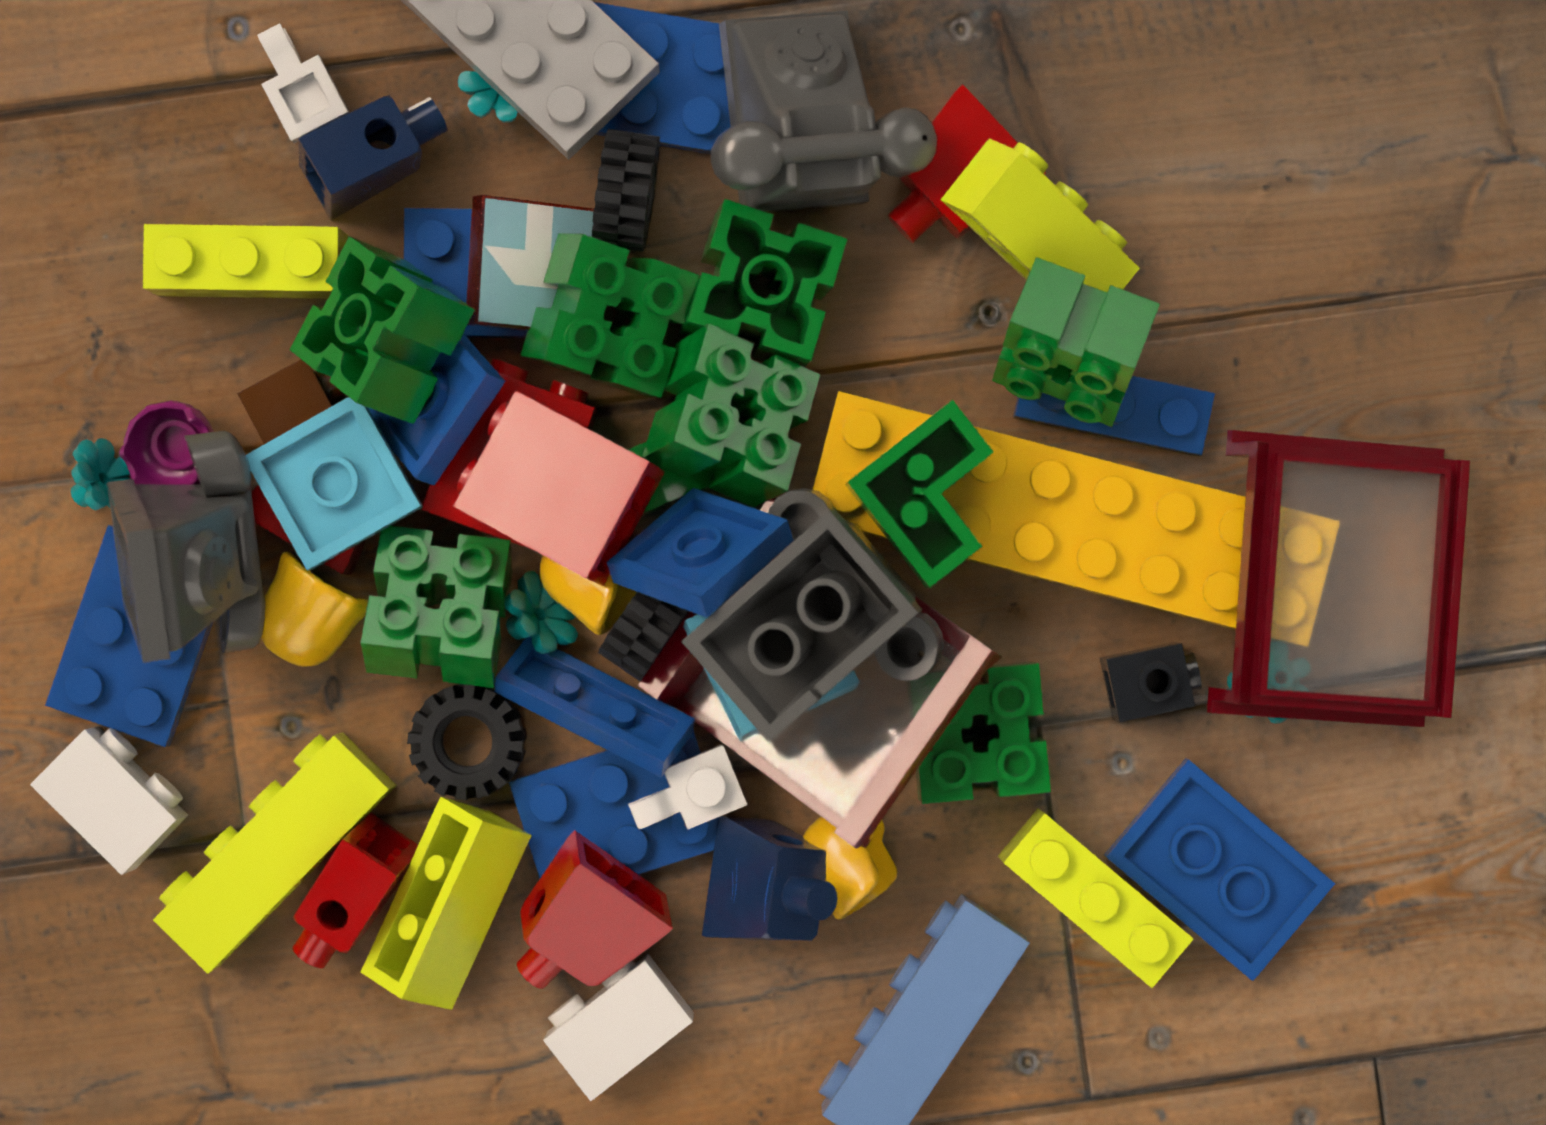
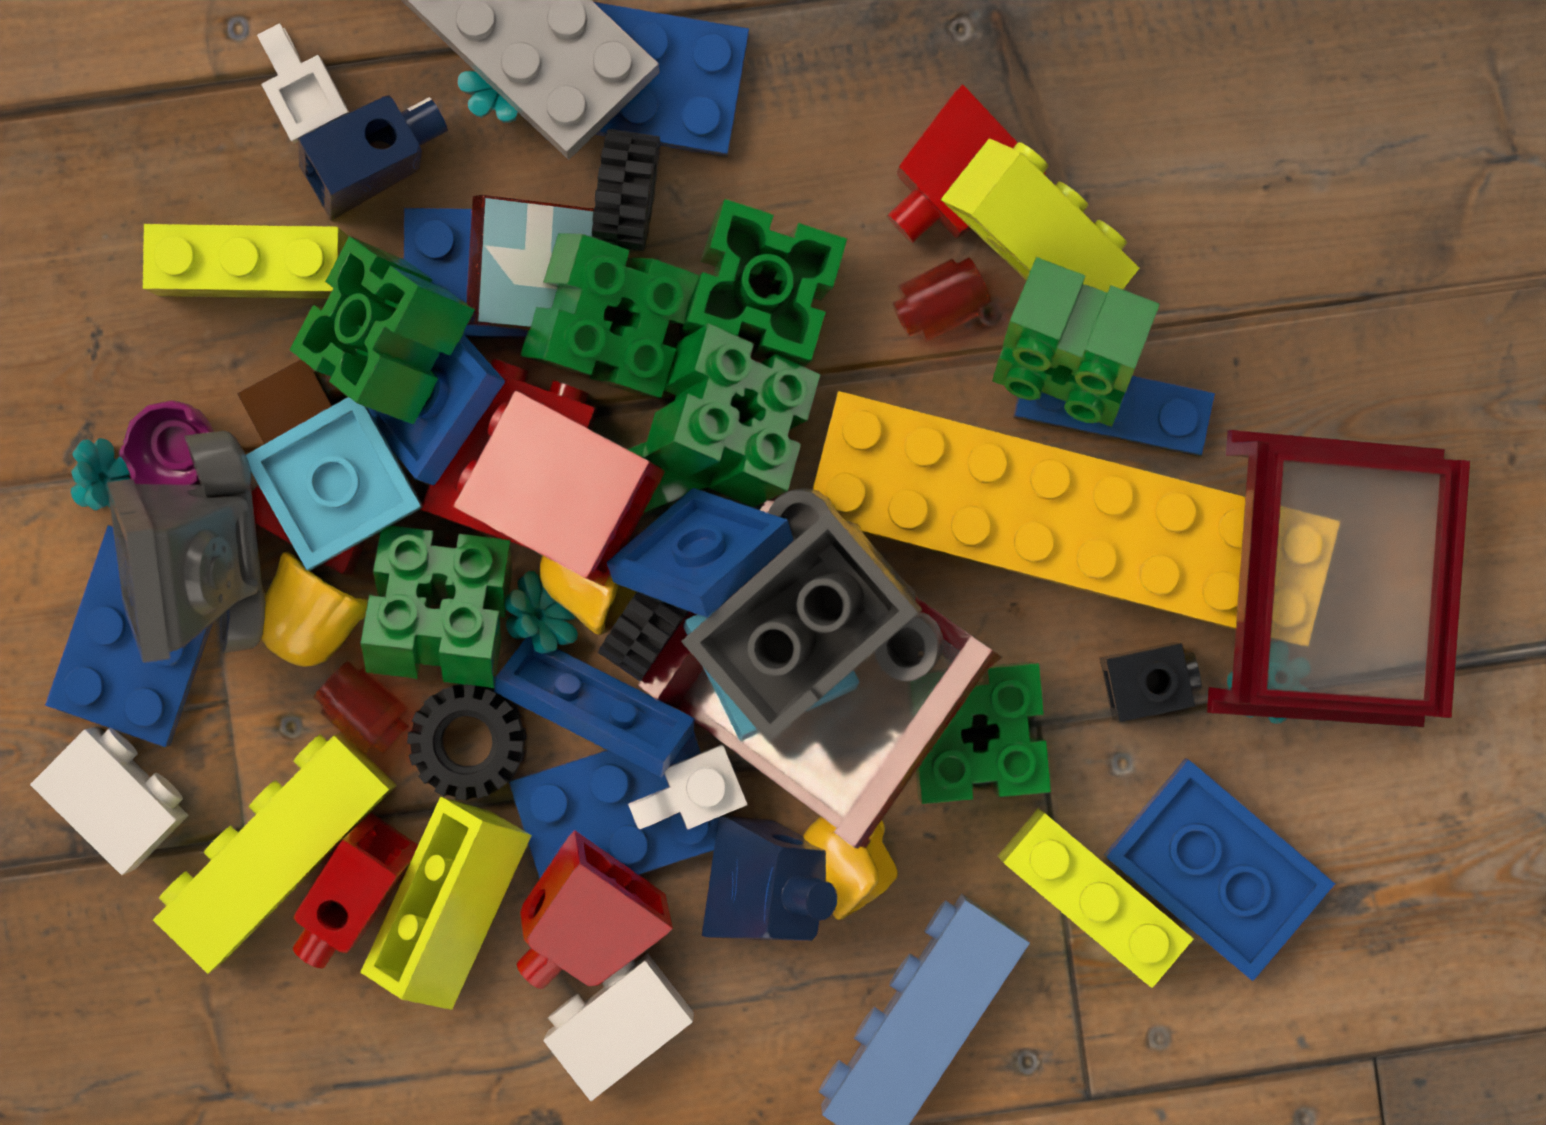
dark grey piece [710,11,937,213] -> none
green brick [845,400,994,588] -> none
none -> clear red brick [313,661,409,755]
none -> clear red brick [892,257,992,342]

